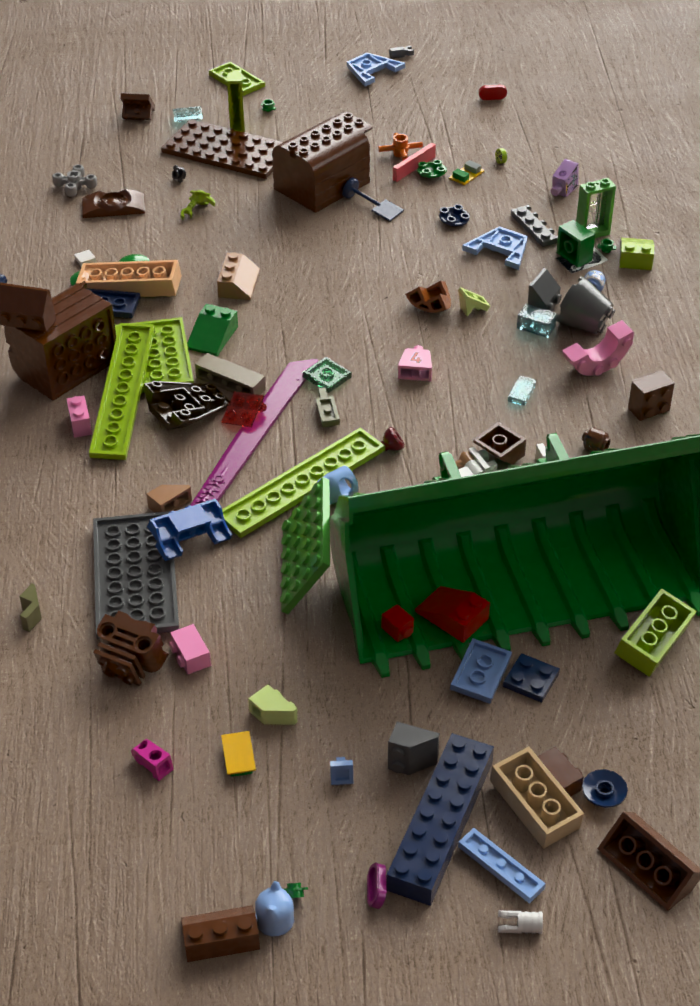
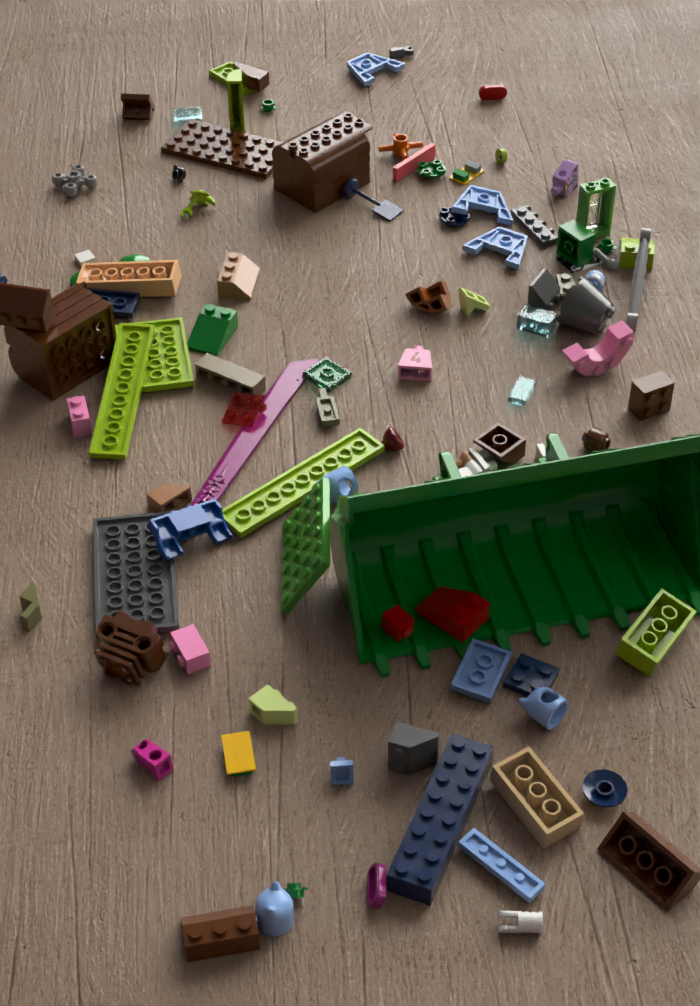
reddish brown slope [82,189,145,218] -> none
dark brown wedge [143,381,232,430] -> none
reddish brown brick [537,746,584,797] -> none
none -> reddish brown slope [233,61,269,92]
none -> light blue wing [451,185,514,226]
none -> light blue piece [518,687,569,730]
none -> hinge [556,273,575,299]
none -> light grey bar [593,248,619,271]
none -> light grey piece [626,228,651,331]

